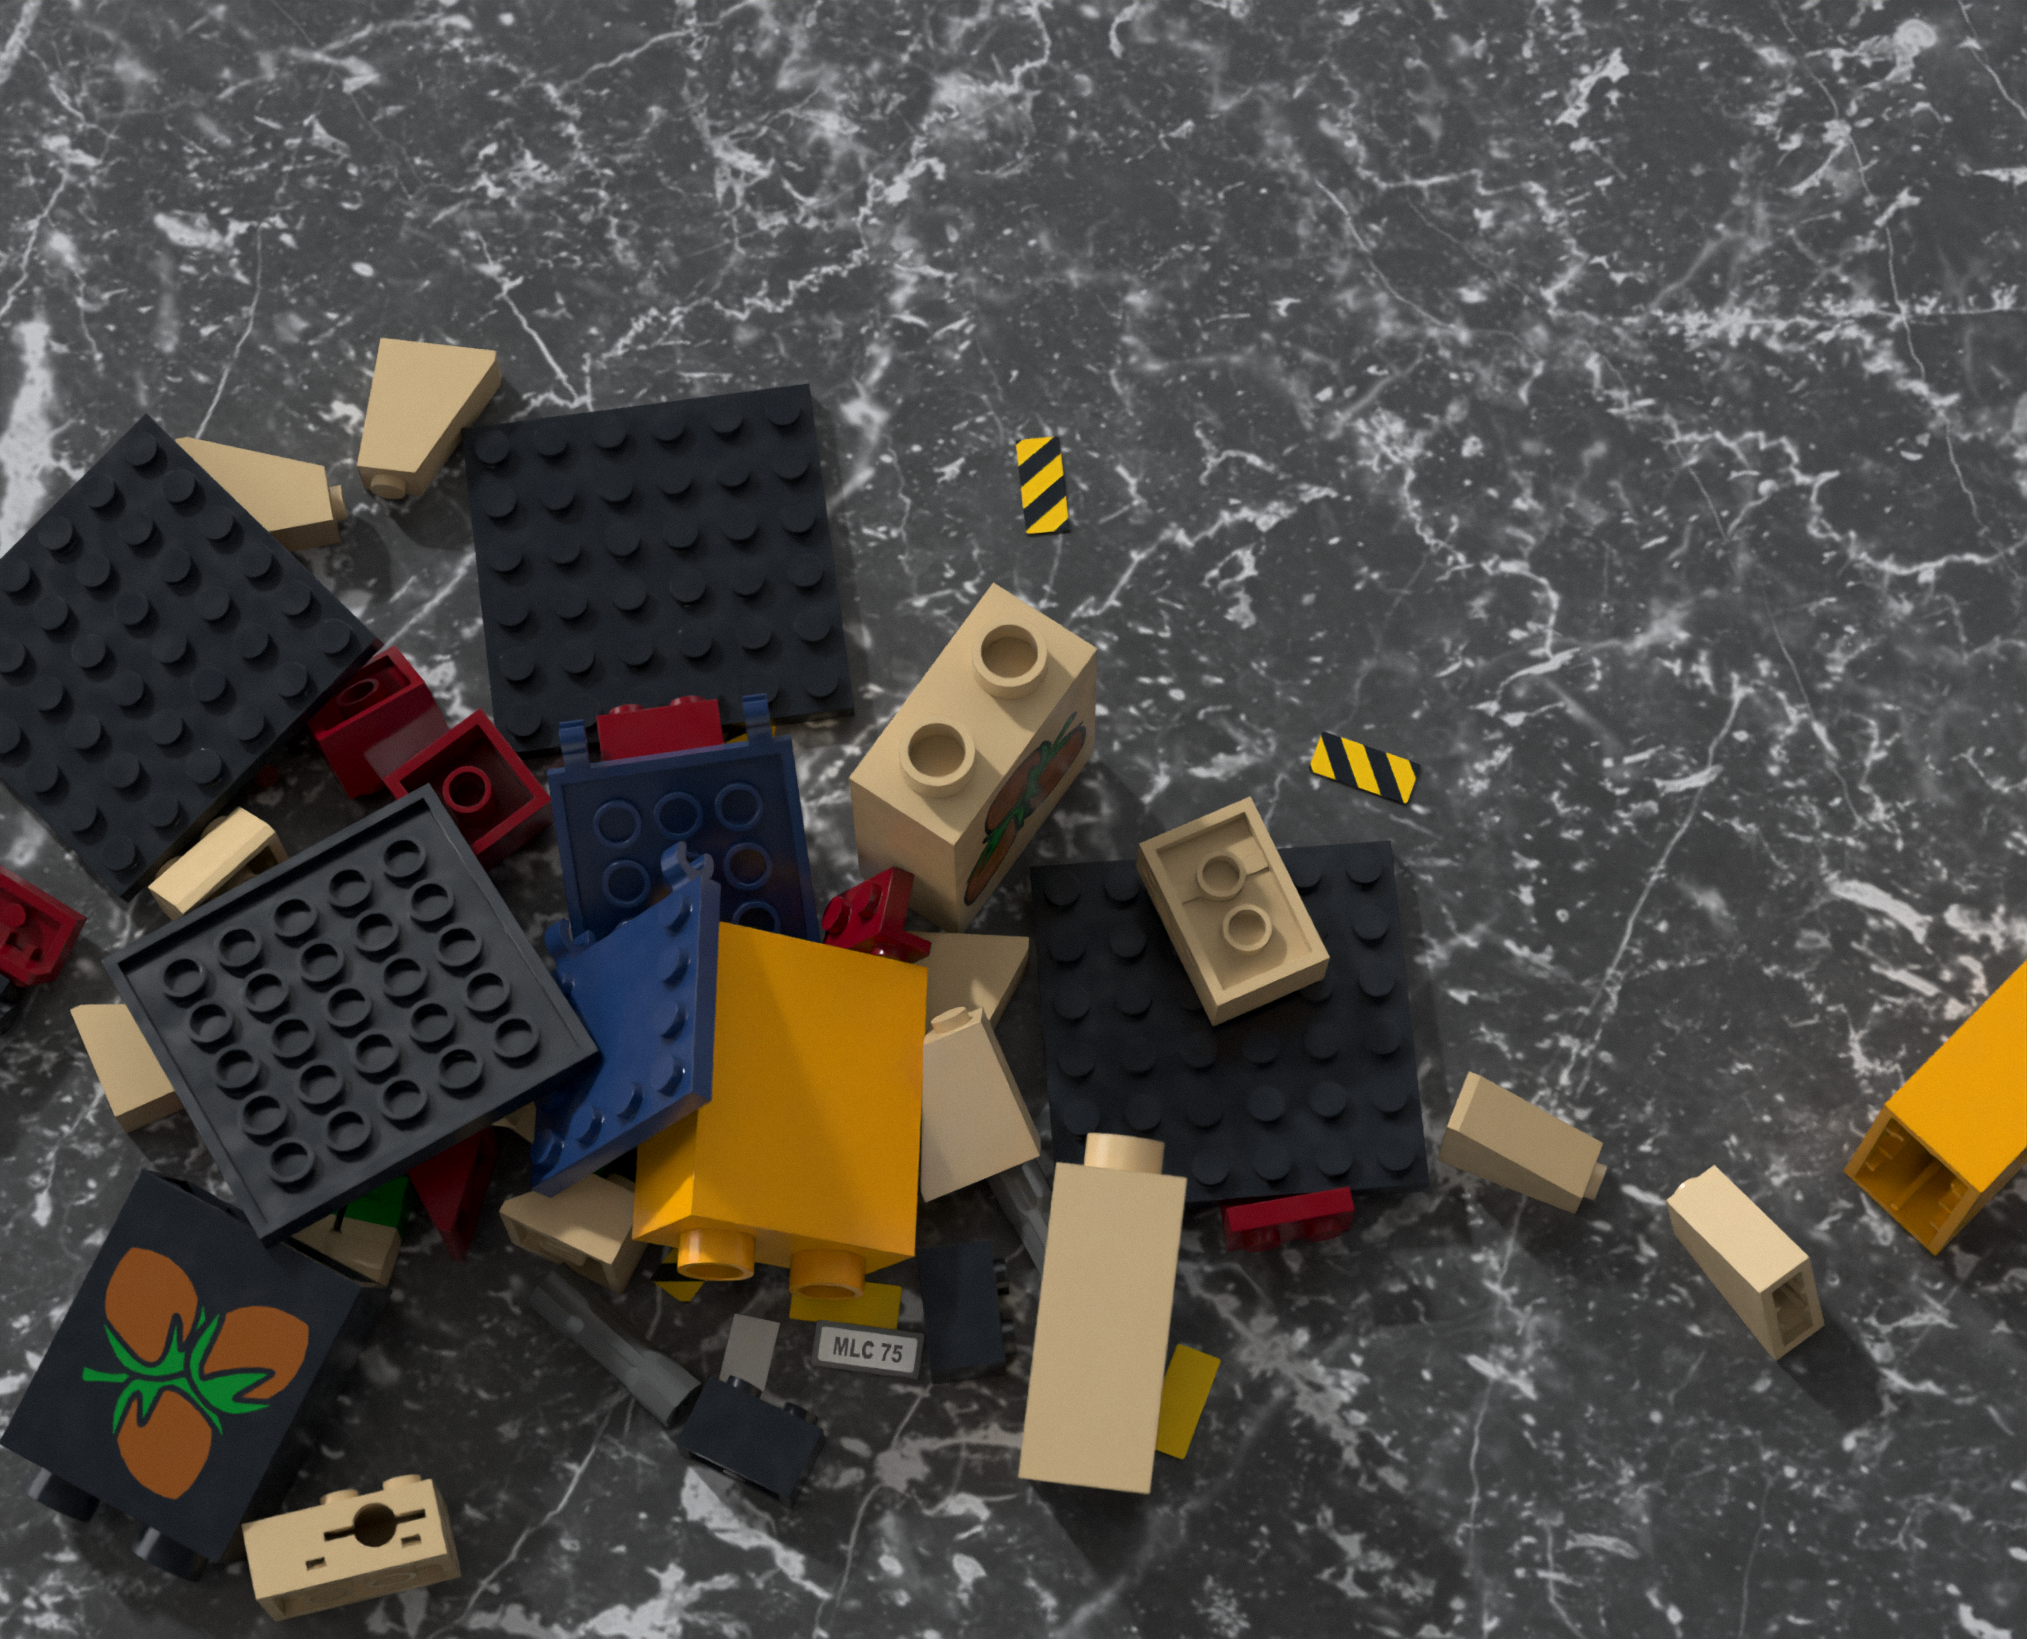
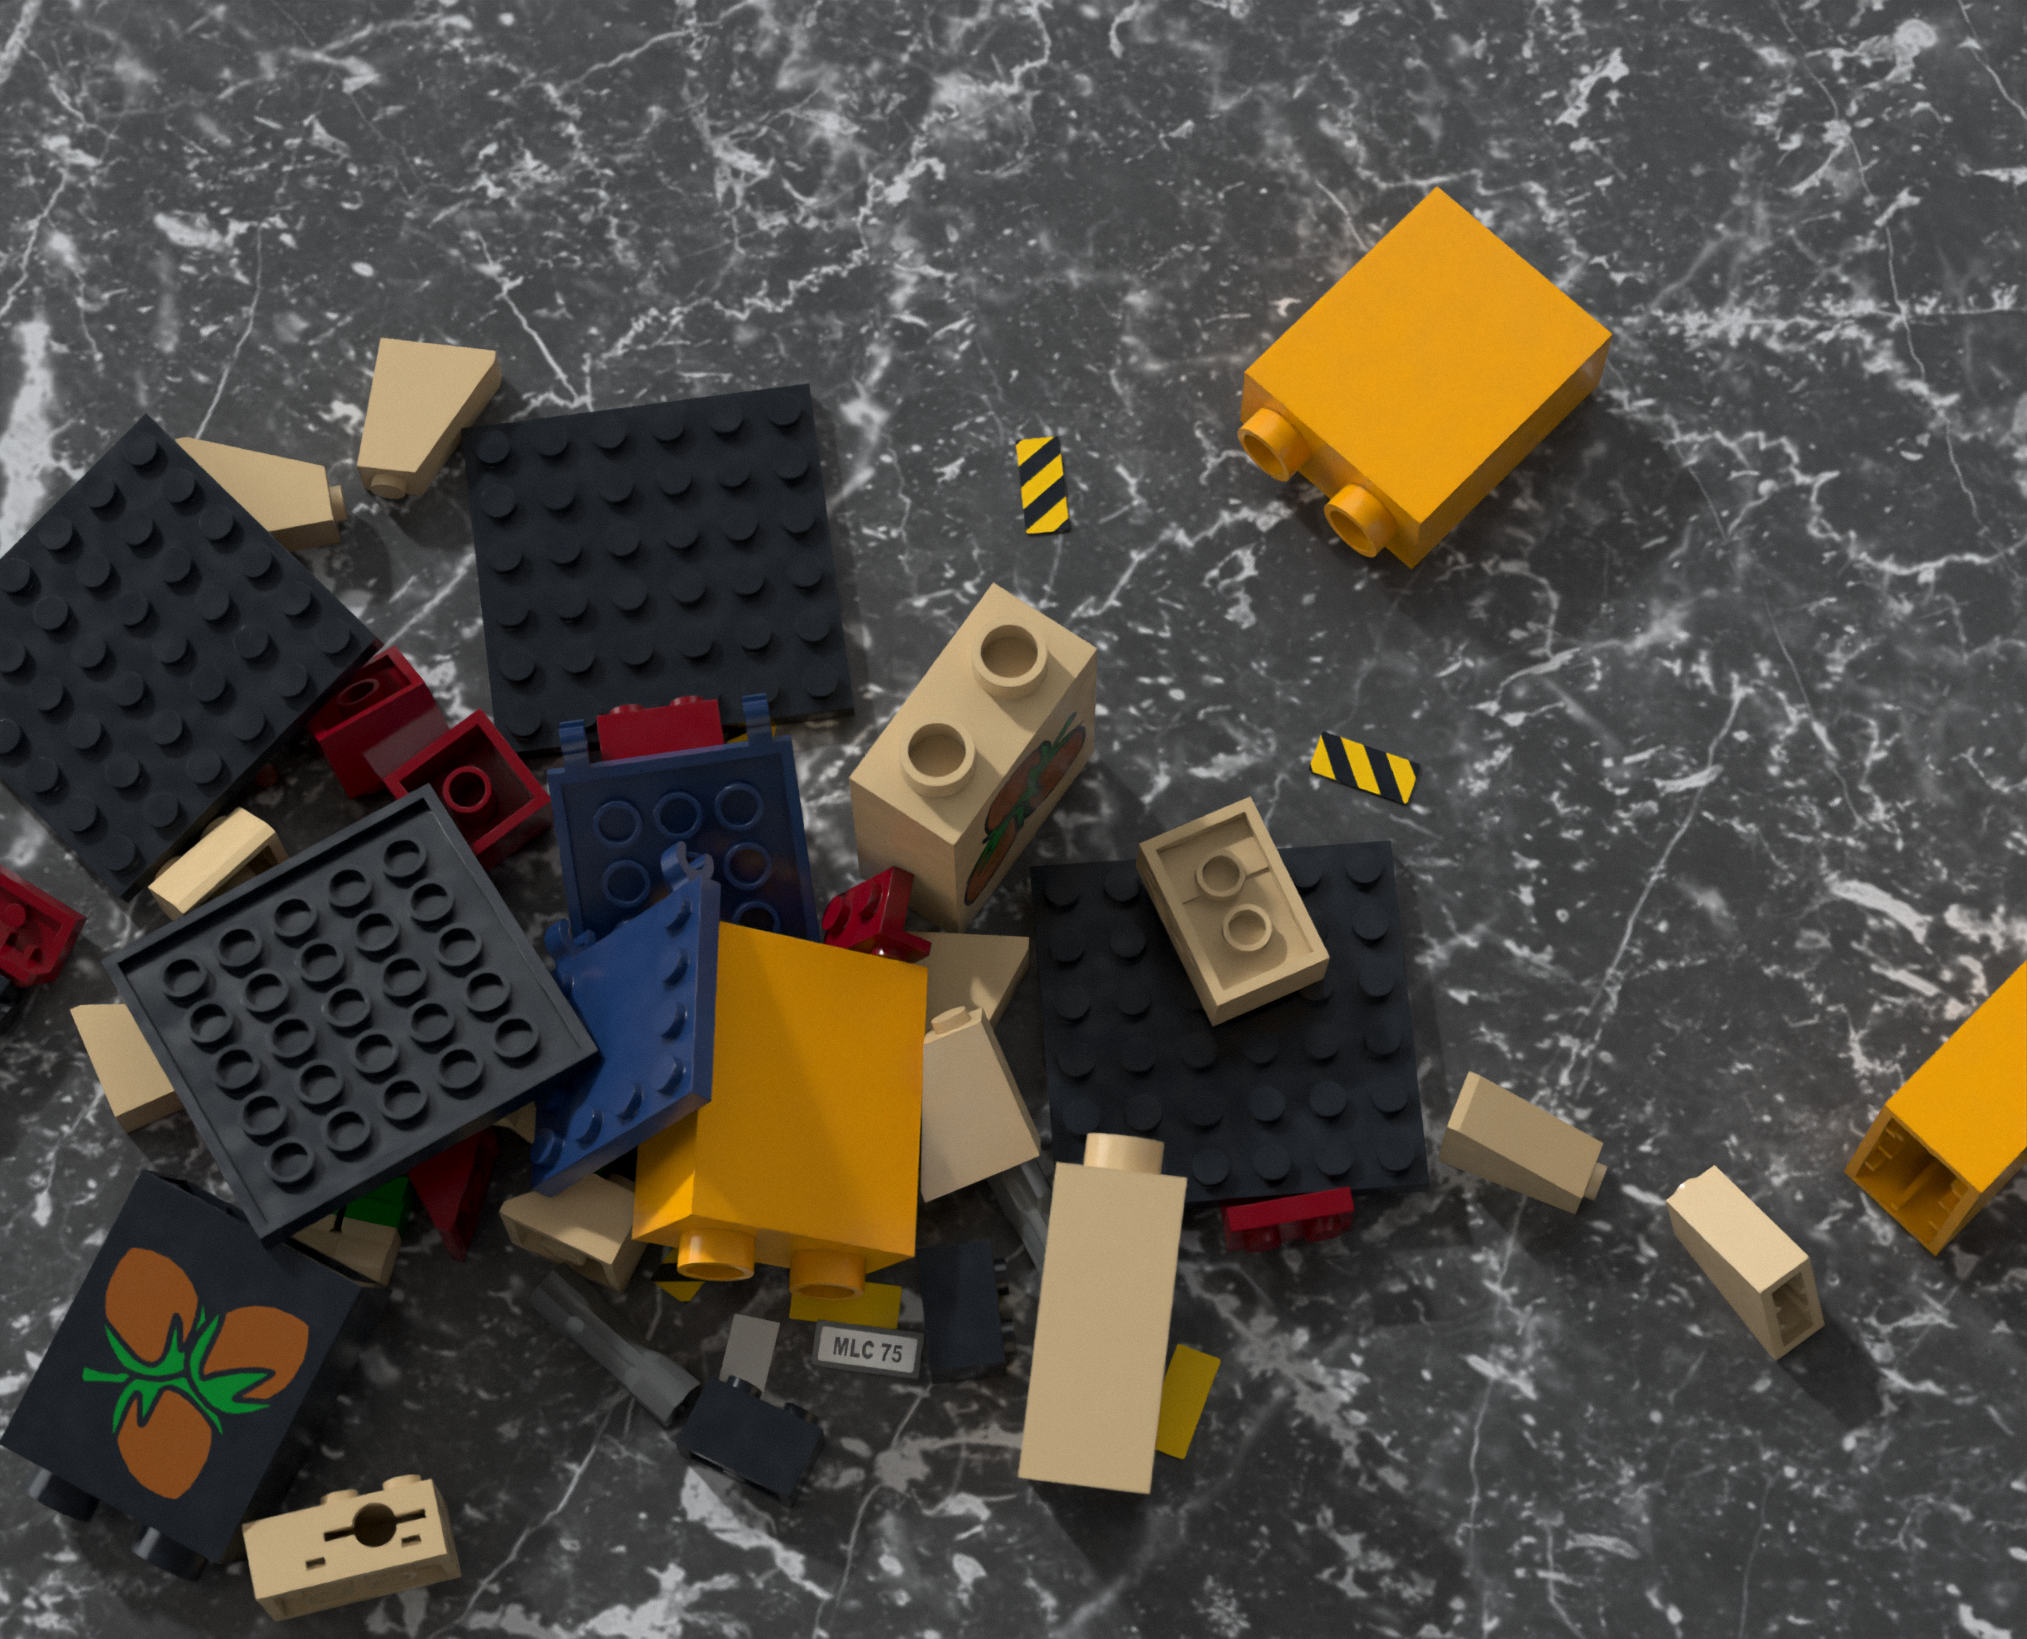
none -> light orange brick [1237,186,1613,570]

